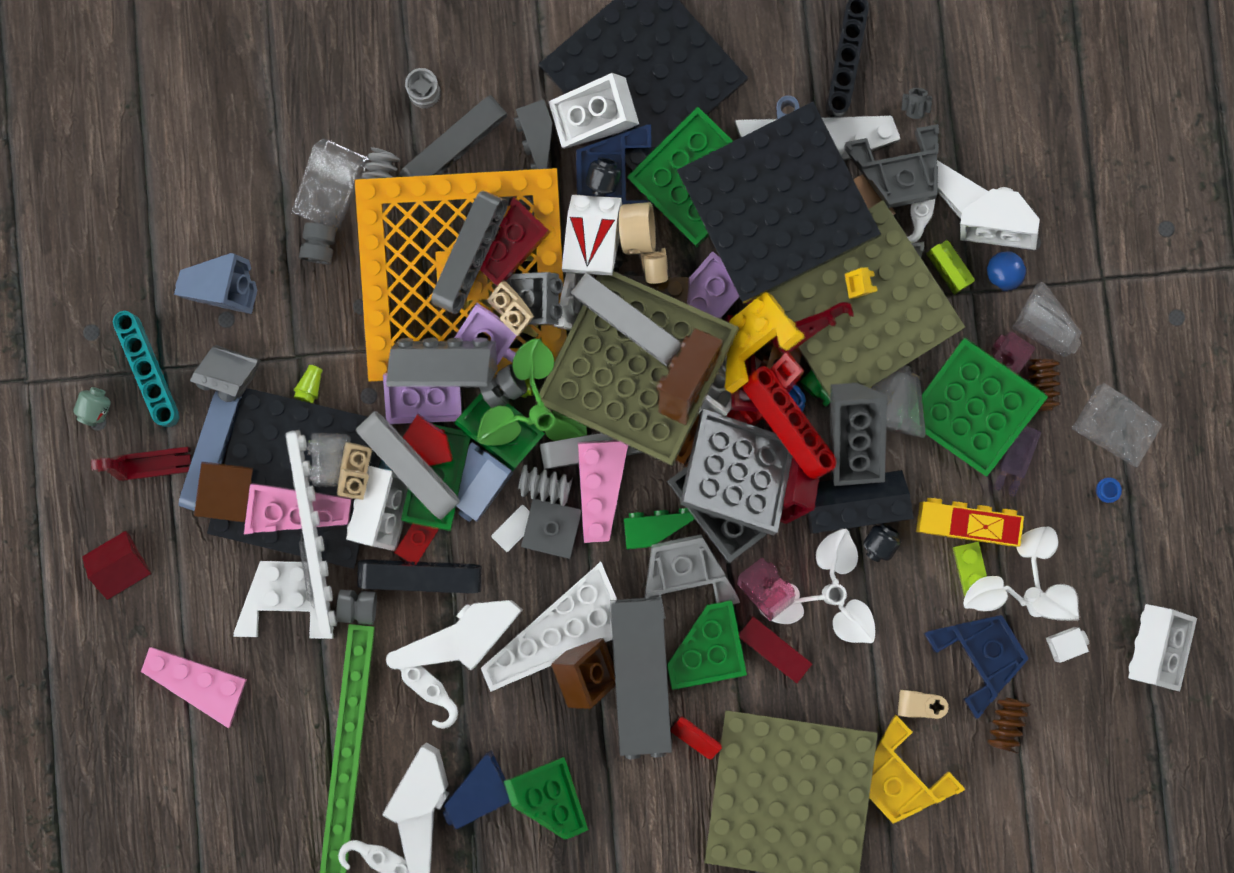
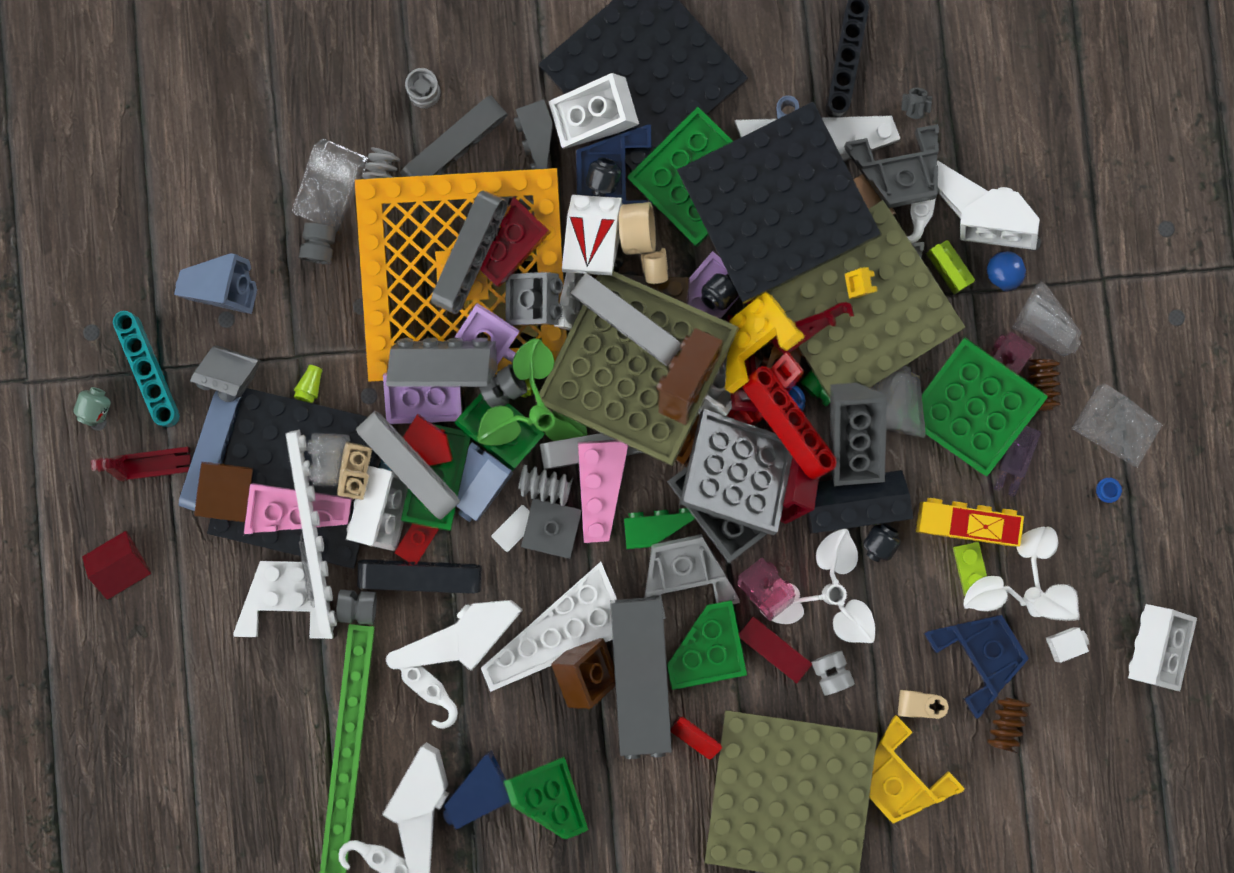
bright pink wing [141,647,247,728] -> none
tan slope [487,281,534,336] -> none
none -> black head [701,273,738,311]
none -> light grey wheel [811,650,855,696]

